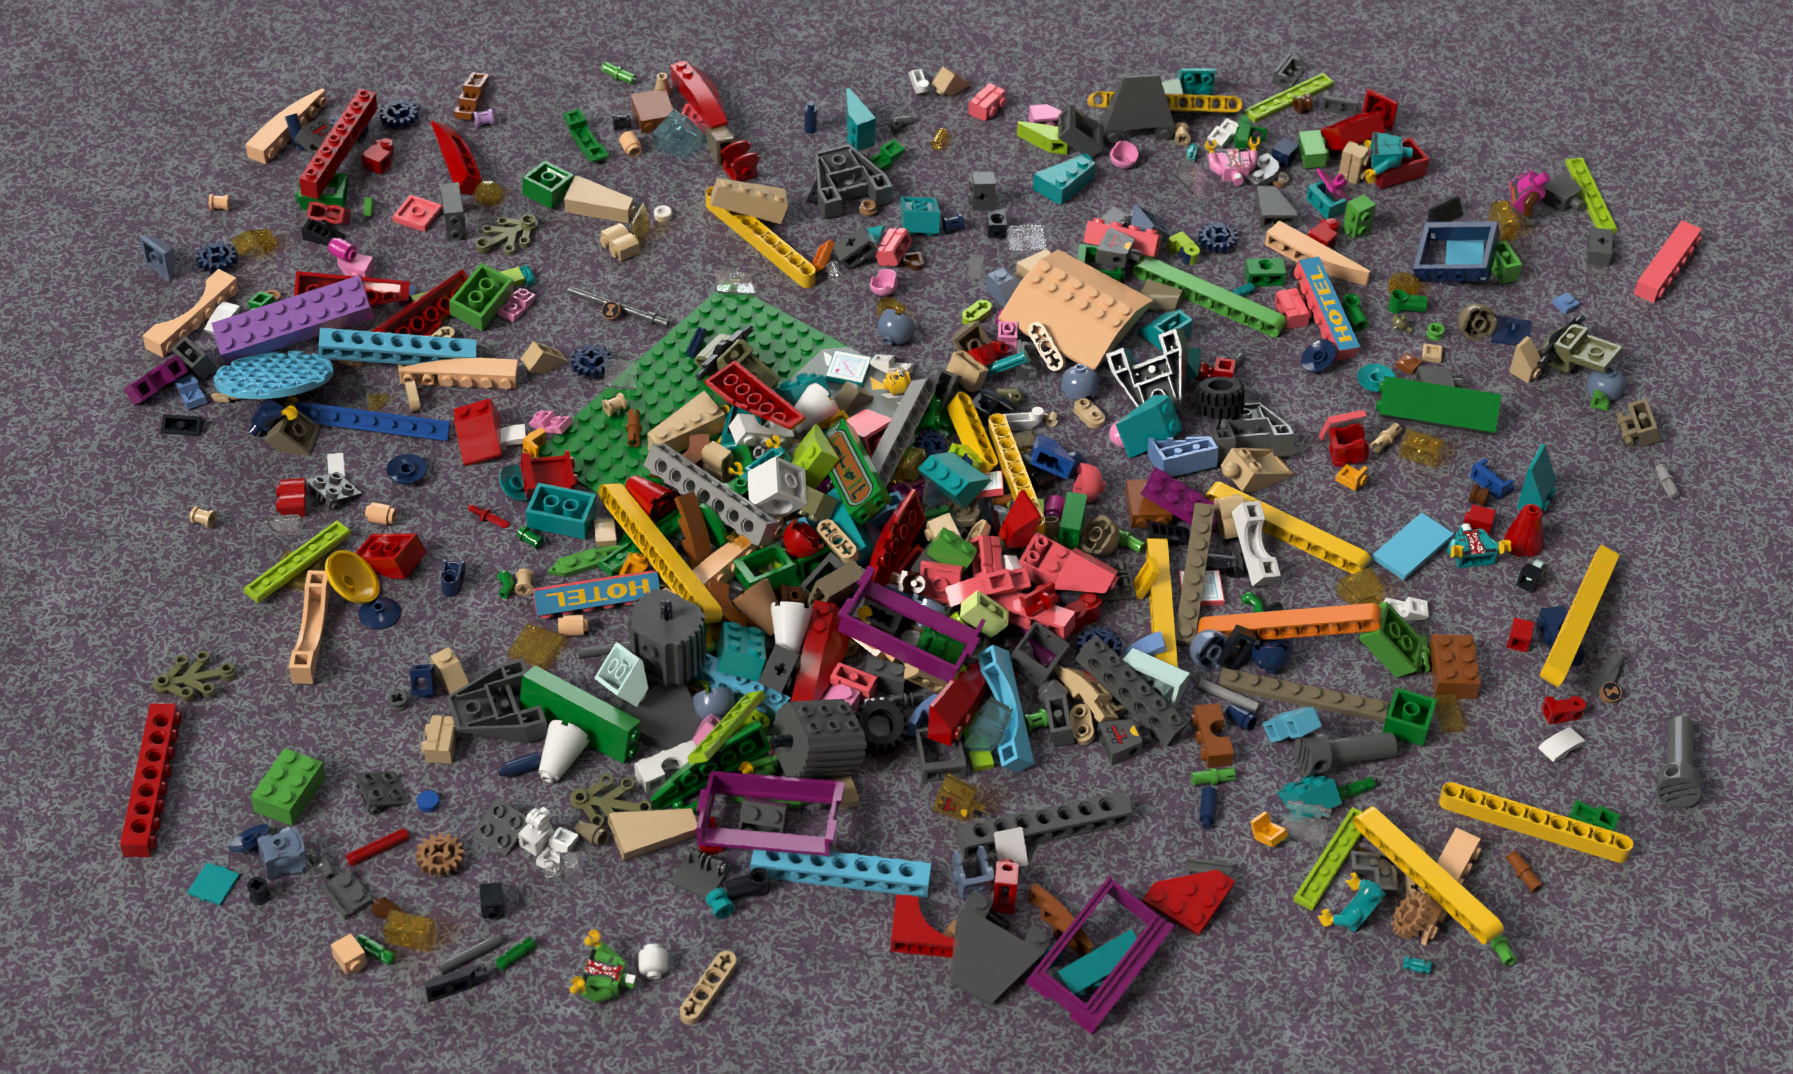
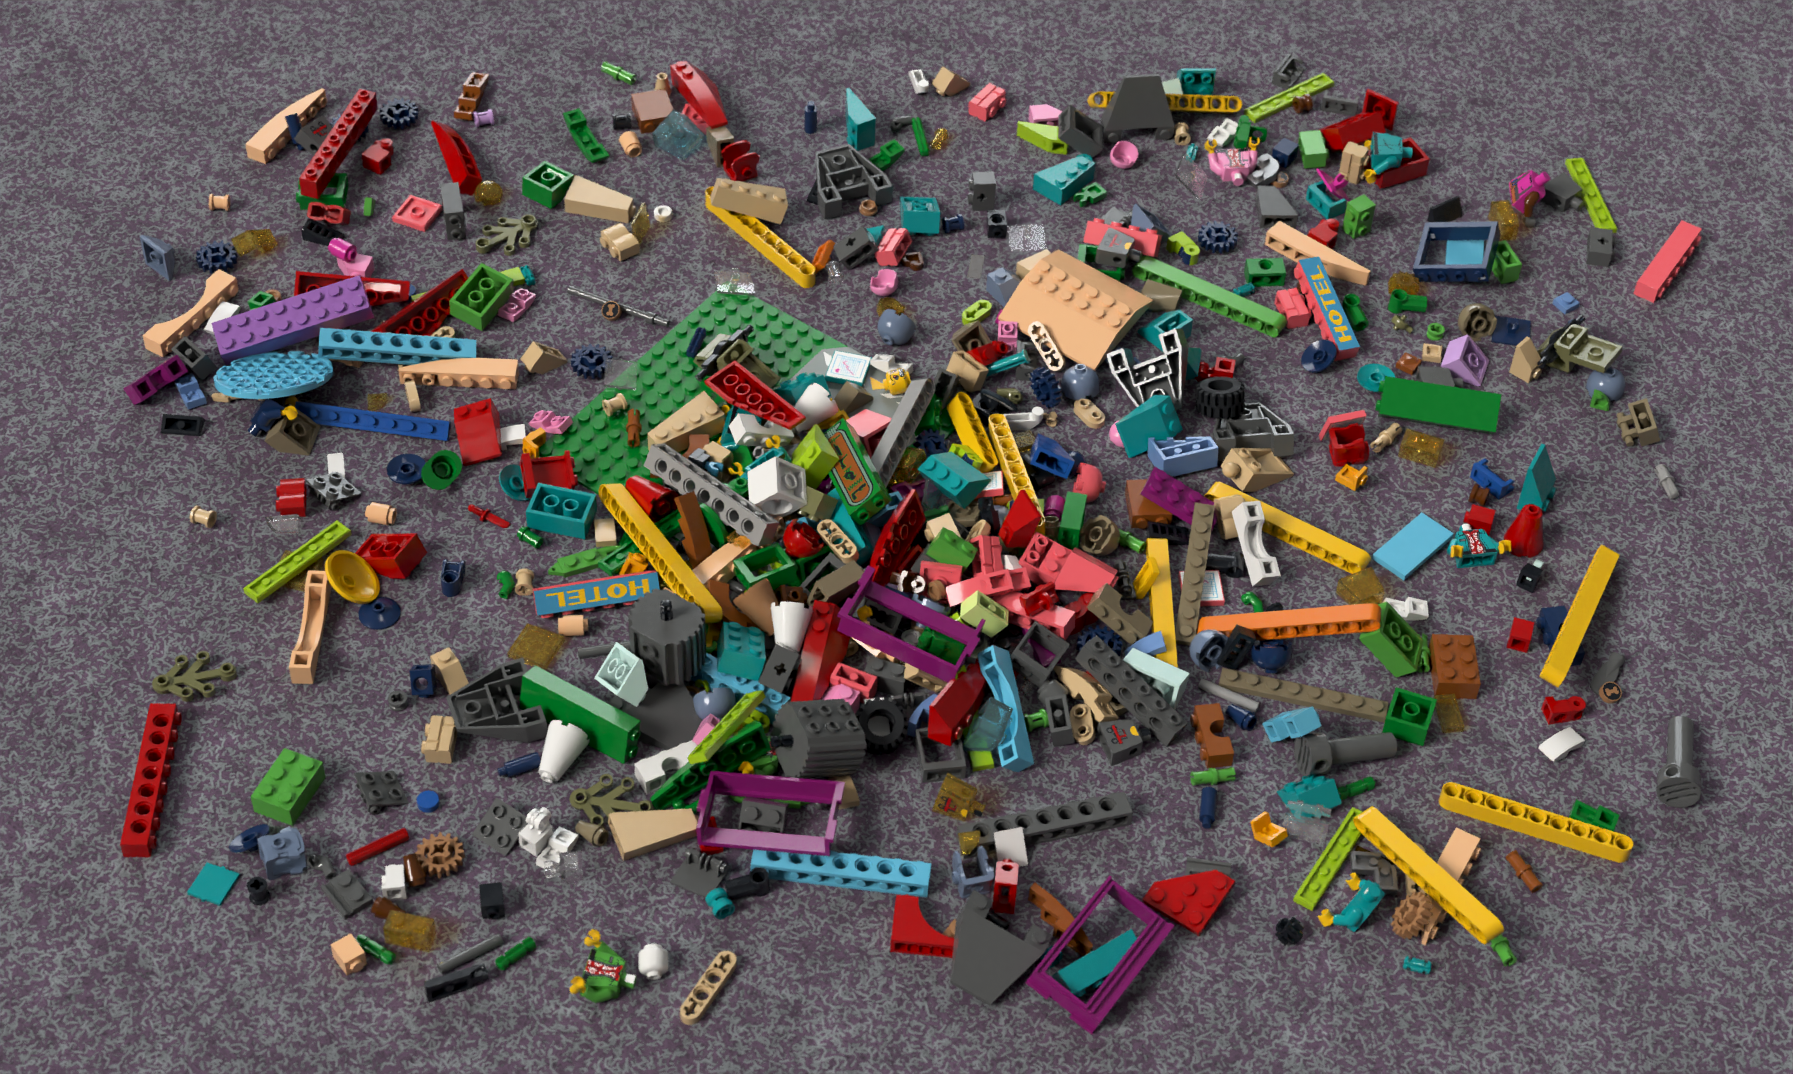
none -> white brick [382,864,407,901]
none -> reddish brown cone [403,853,427,887]
none -> green piece [421,450,462,490]
none -> piece [688,448,723,477]
none -> green axle [912,117,930,157]
none -> medium nougat tile [927,580,946,602]
none -> clear yellow tile [958,831,980,856]
none -> dark blue gear [1029,367,1063,408]
none -> green plate [1073,182,1107,207]
none -> dark tan arch [1087,583,1153,645]
none -> black gear [1275,917,1304,946]
none -> lavender slope [1441,334,1489,386]

